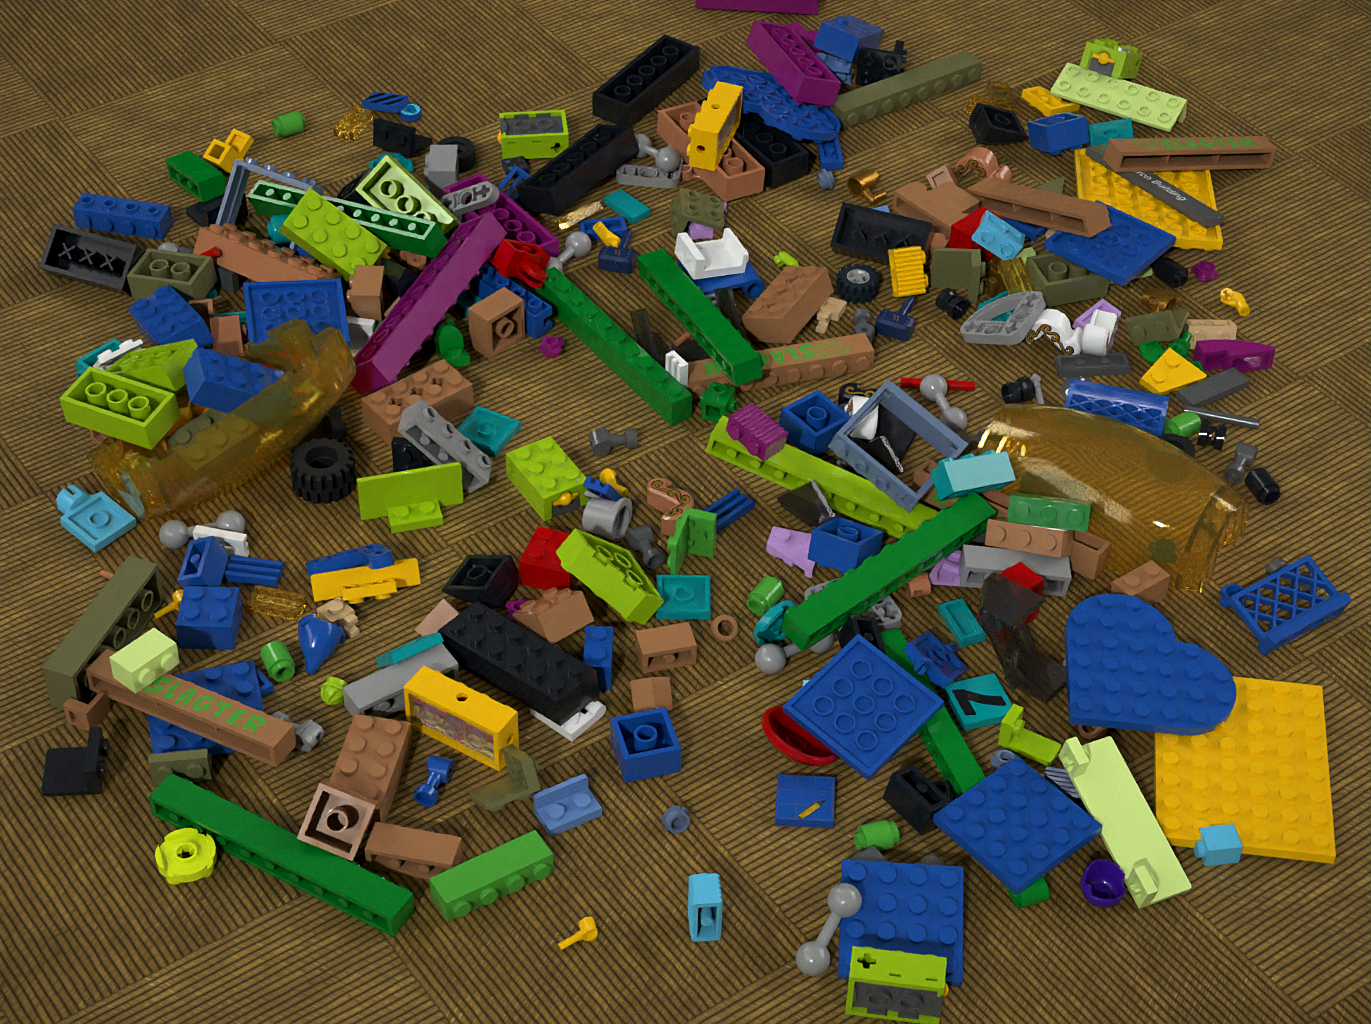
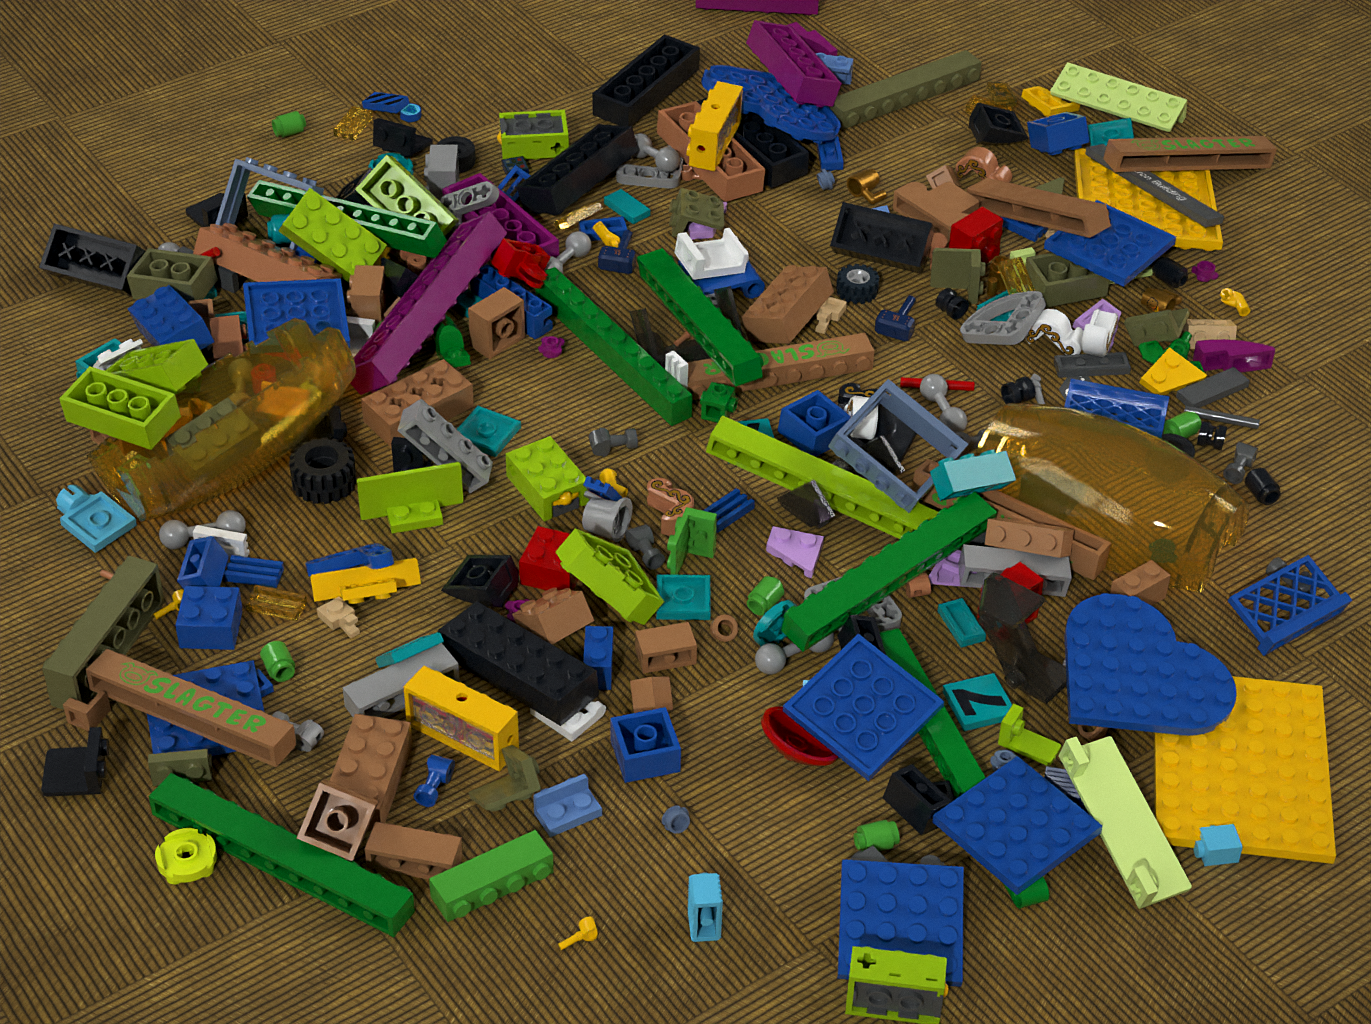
blue brick [73,192,173,240] -> none
yellowish green brick [109,628,180,694] -> none
green brick [165,150,226,203] -> none
blue brick [183,347,297,429] -> none
yellow brick [203,128,254,173] -> none
blue hat [298,613,346,675] -> none
lime plate [320,677,348,706] -> none
medium nougat brick [414,598,460,636] -> none
magenta brick [726,402,788,462] -> none
lime arm [774,251,799,267] -> none
blue tile [775,774,835,828] -> none
light grey piece [795,883,862,976] -> none
blue brick [808,516,883,575] -> none
blue brick [813,14,885,63] -> none
dark grey leg [853,308,875,345] -> none
black bracket [855,40,907,86] -> none
yellow brick [888,246,929,297] -> none
blue plate [903,631,969,688] -> none
medium azure bracket [971,210,1026,263] -> none
green brick [1007,492,1092,532] -> none
lime piece [1080,38,1143,79] -> none
dark purple hair [1080,859,1127,908] -> none
blue plate [1219,584,1246,609] -> none

